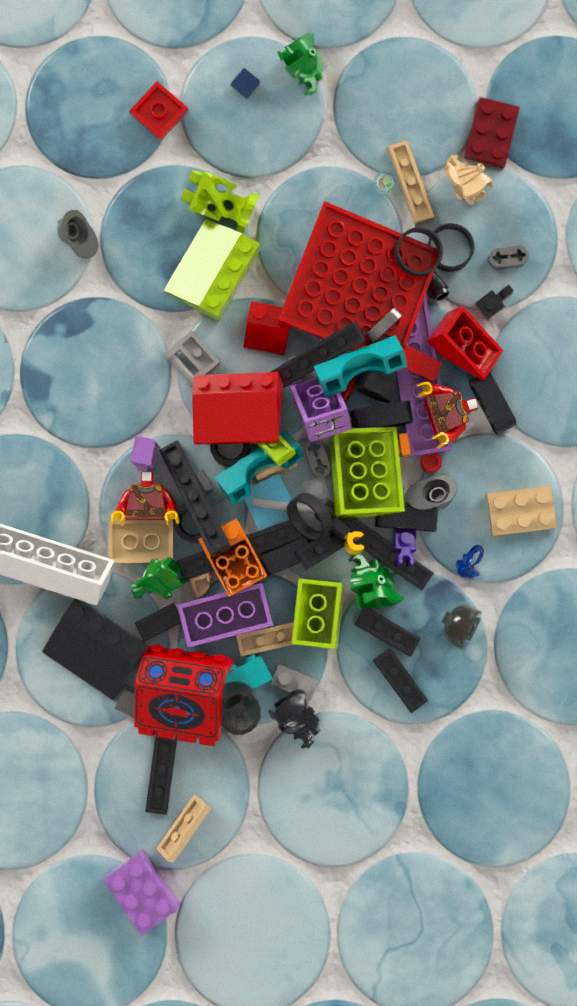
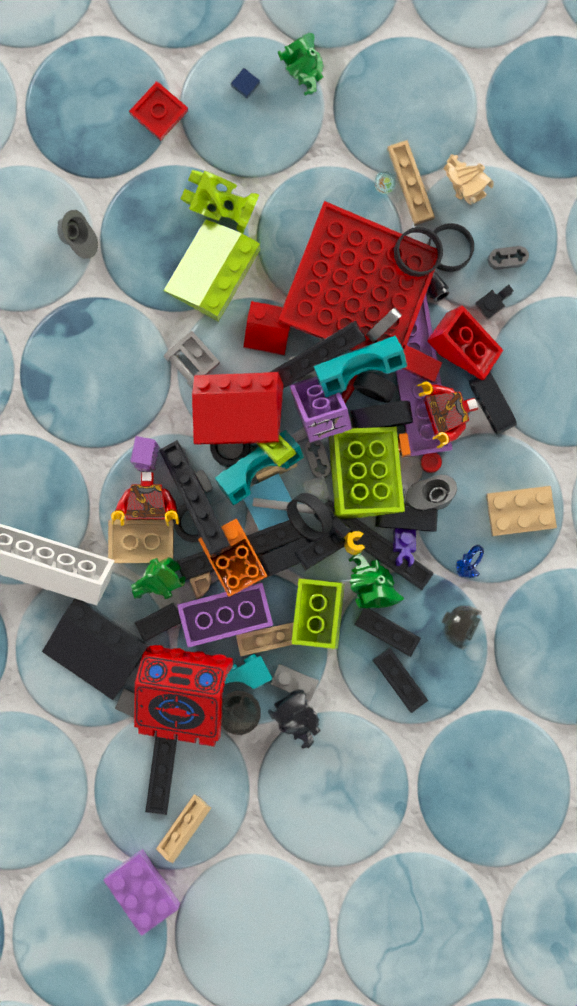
dark red plate [464,97,520,168] -> none

